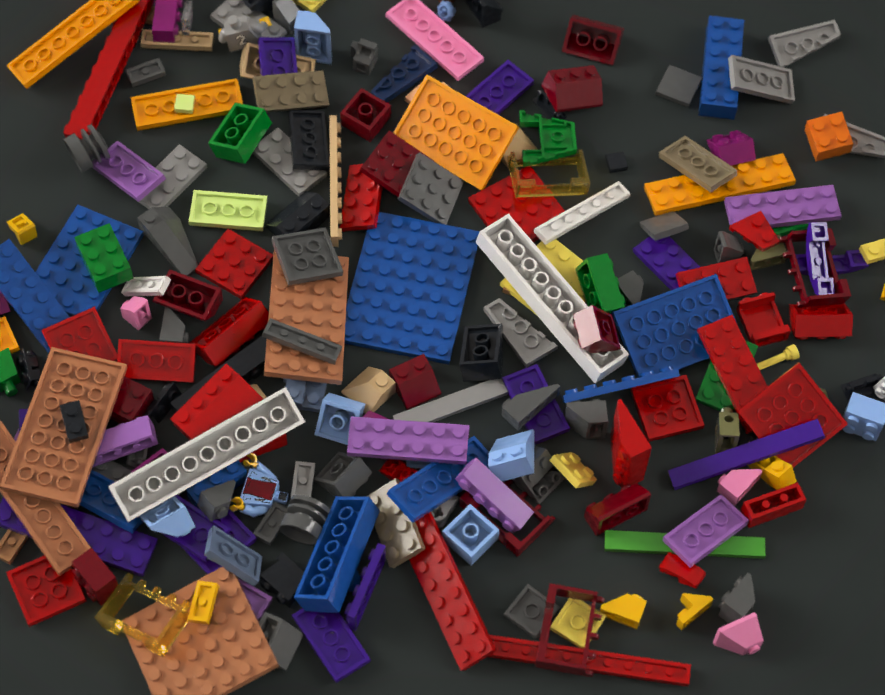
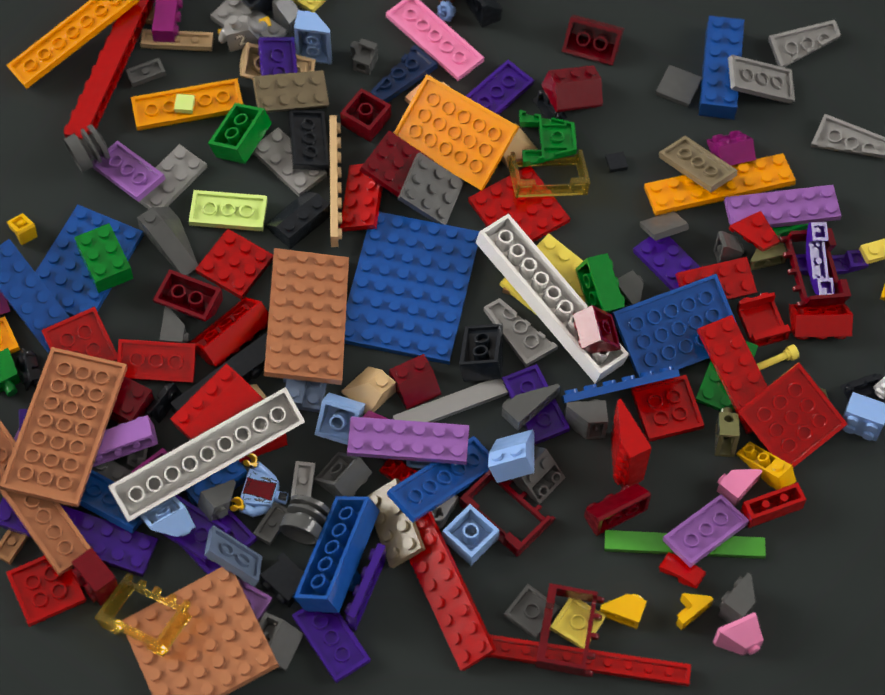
black plate [60,400,89,443] -> none
bright pink slope [120,296,152,331] -> none
white tile [121,276,171,296] -> none
clear tile [181,1,193,35] -> none
yellow plate [187,581,219,625] -> none
dark grey plate [262,318,342,365] -> none
dark grey plate [271,227,343,286] -> none
medium lavender brick [455,458,534,533] -> none
white tile [534,181,631,245] -> none
light yellow plate [549,452,597,488] -> none
dark purple tile [668,419,825,490] -> none
orange brick [805,112,853,161] -> none

